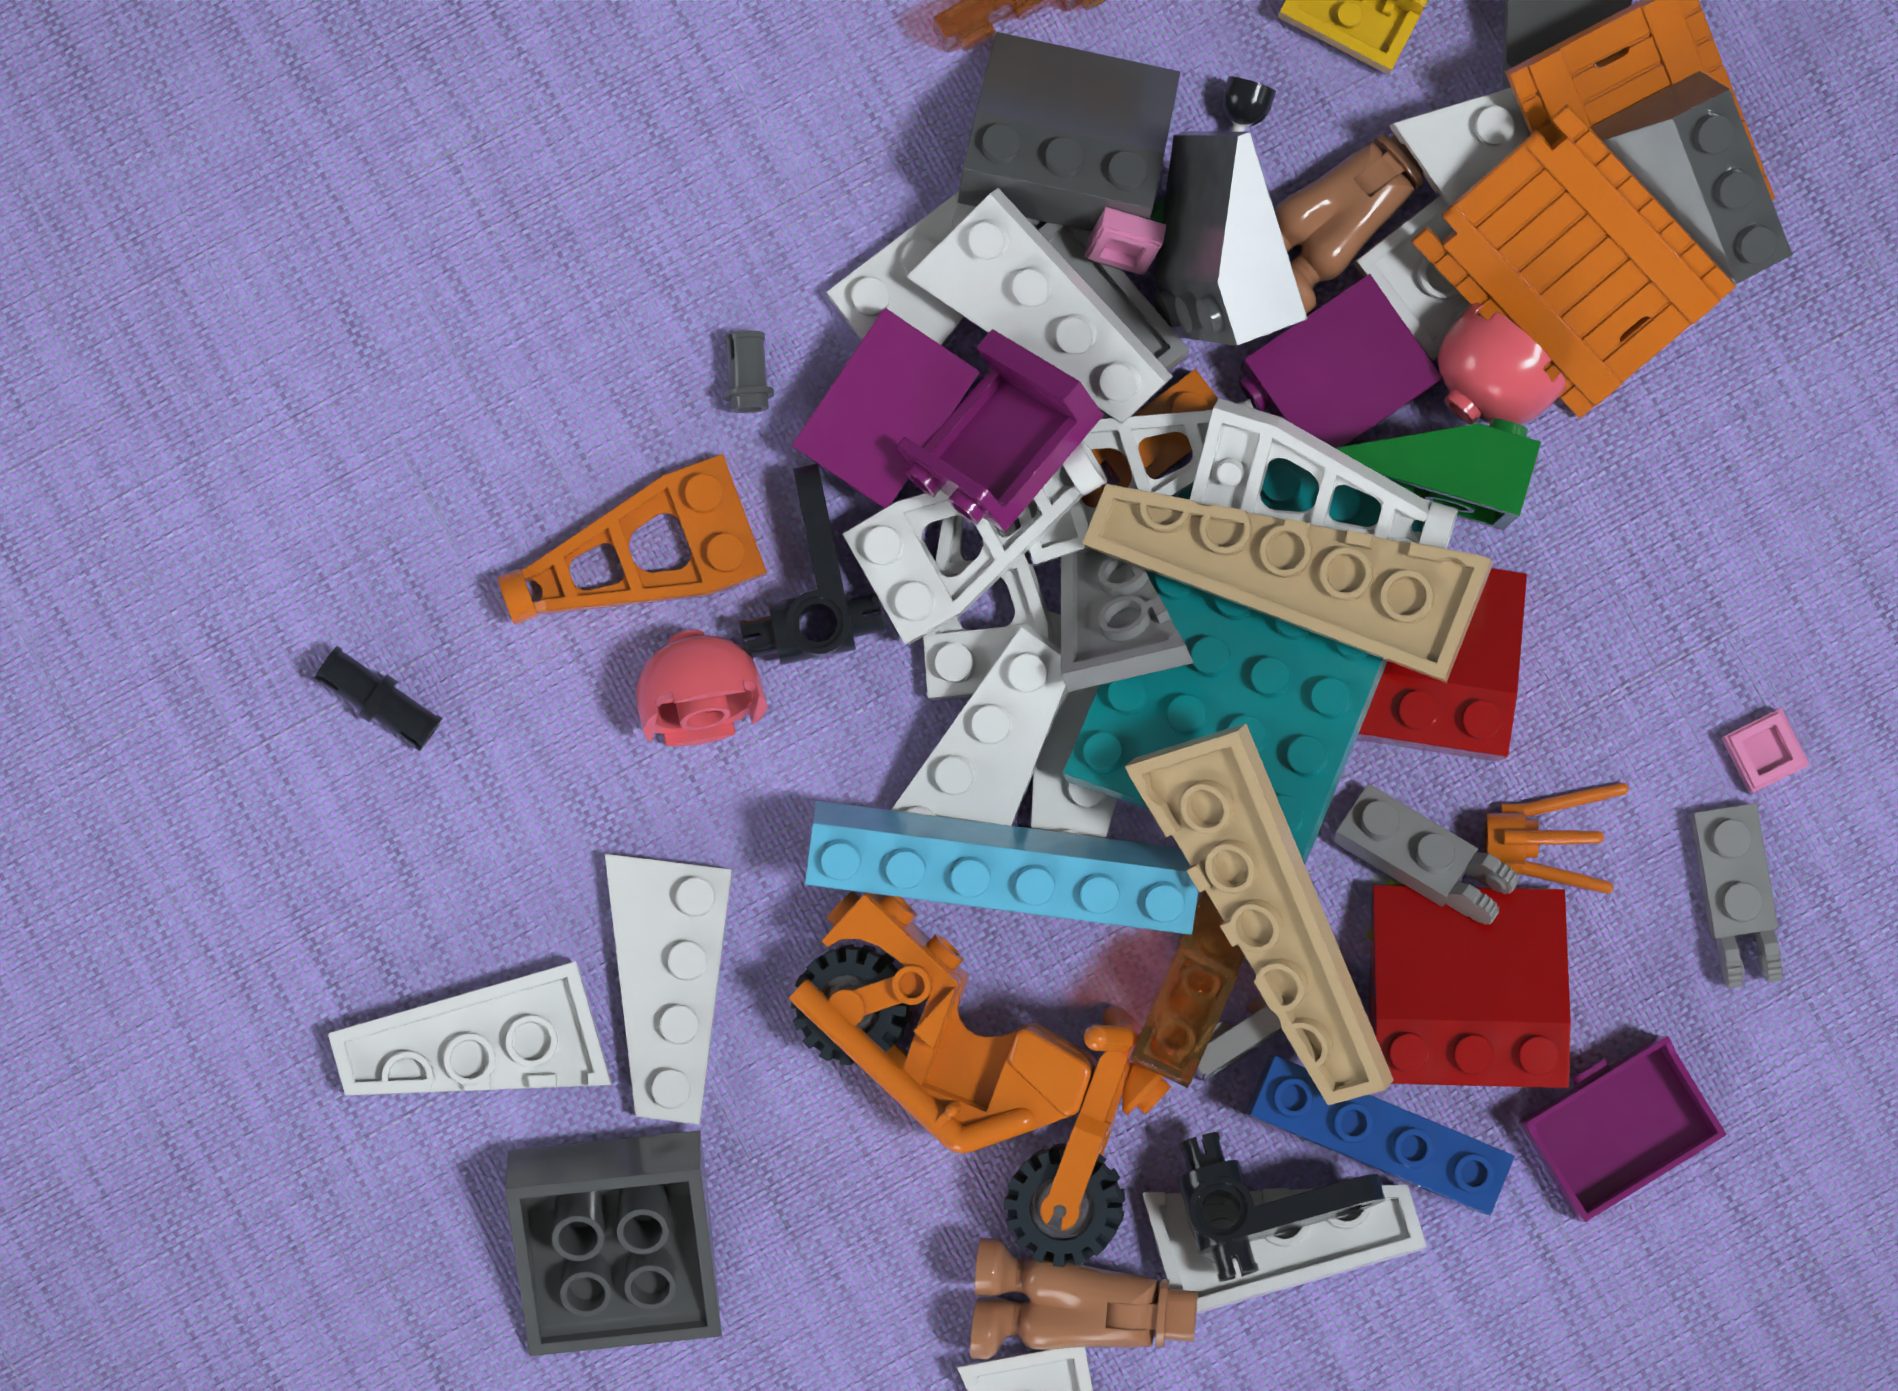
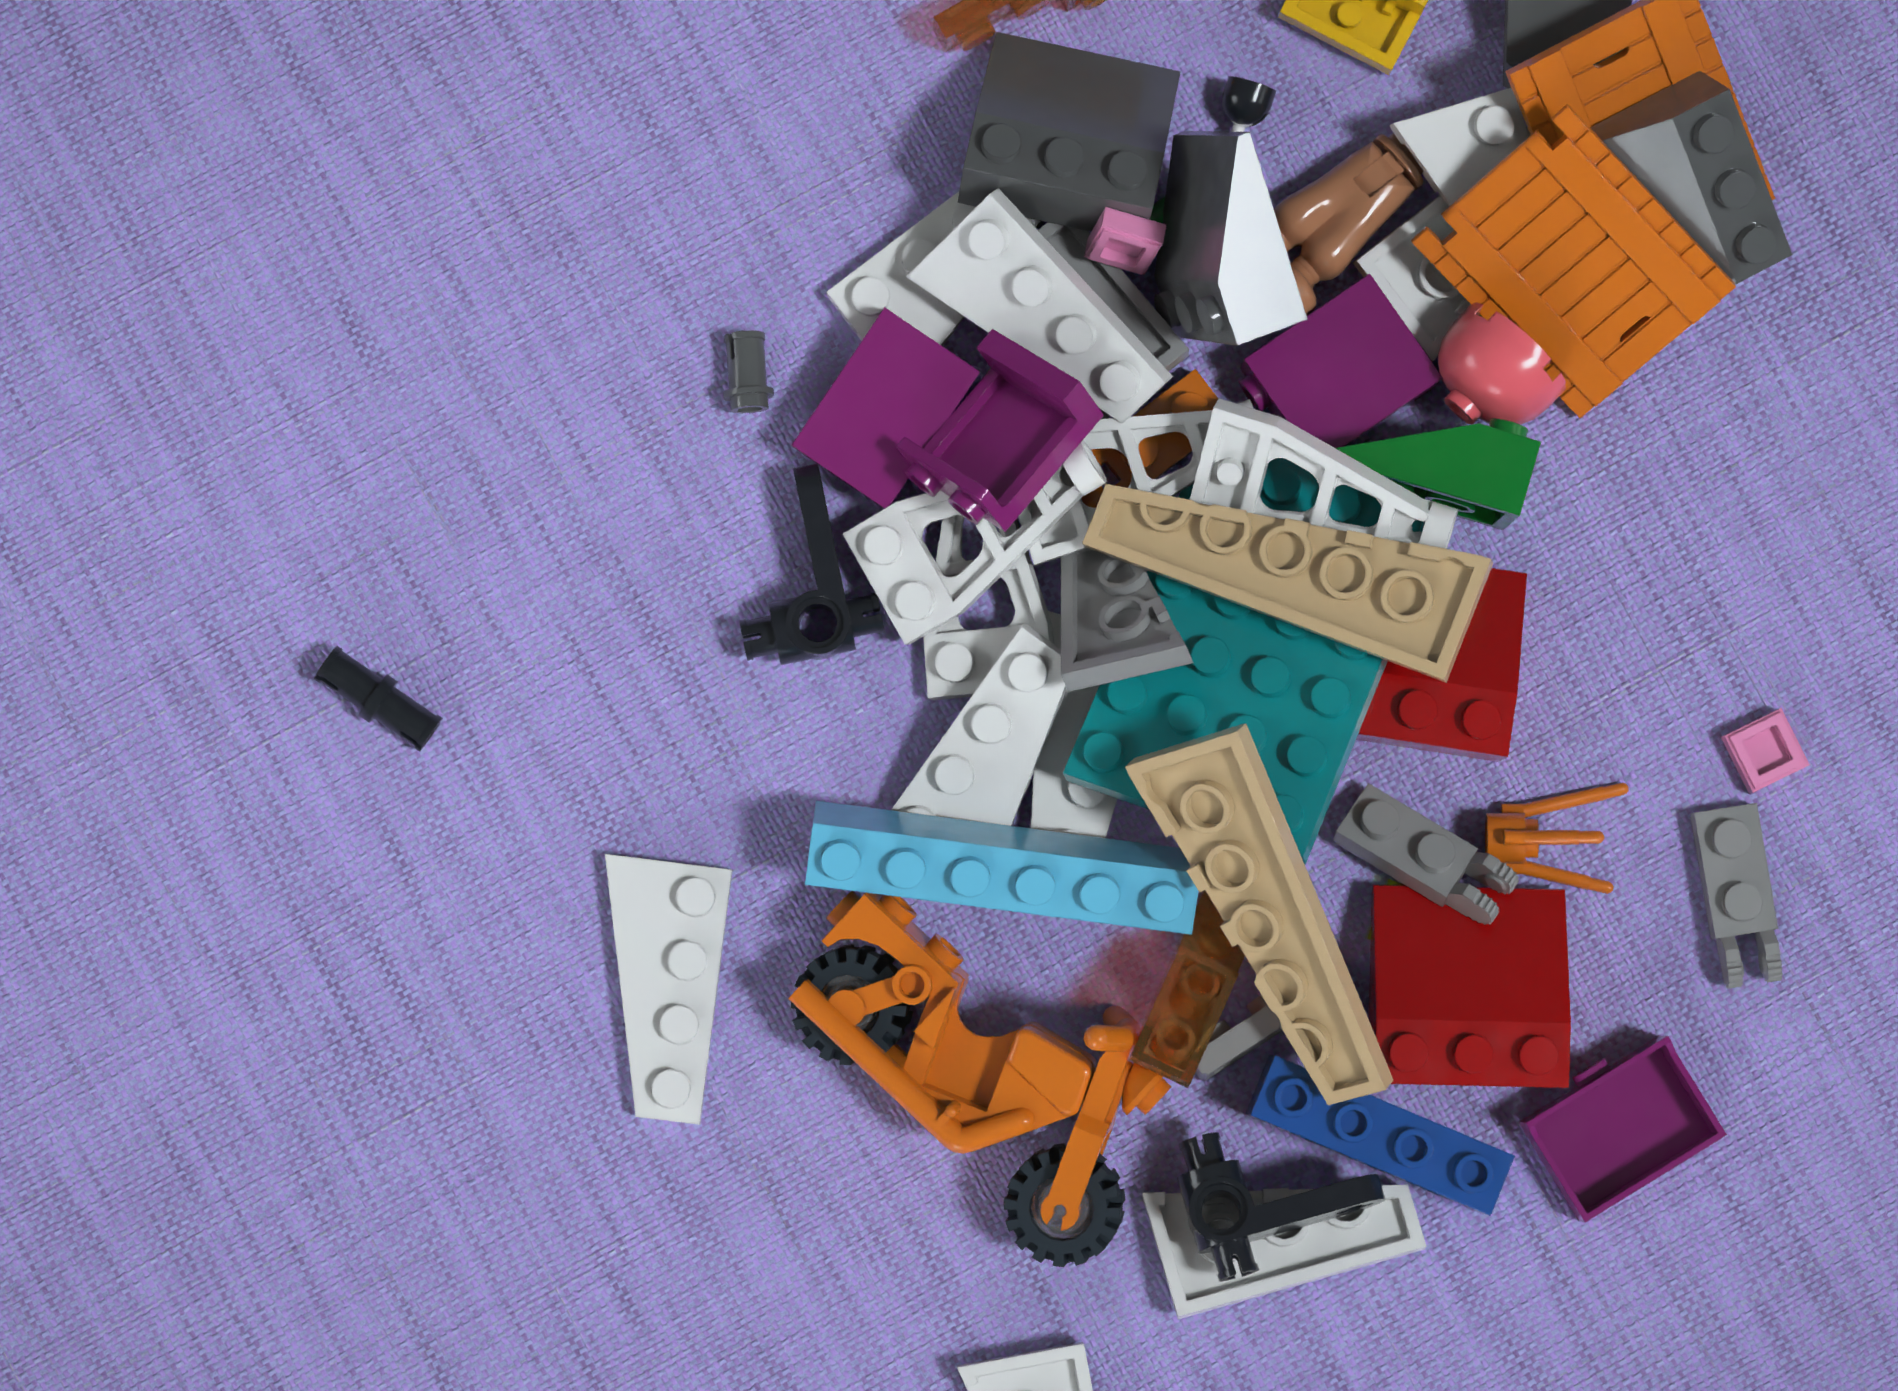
white wing [328,961,612,1095] -> none
orange plate [497,454,767,625] -> none
dark grey slope [505,1131,722,1356] -> none
coral cylinder [636,630,768,747] -> none
nougat piece [970,1238,1198,1360] -> none

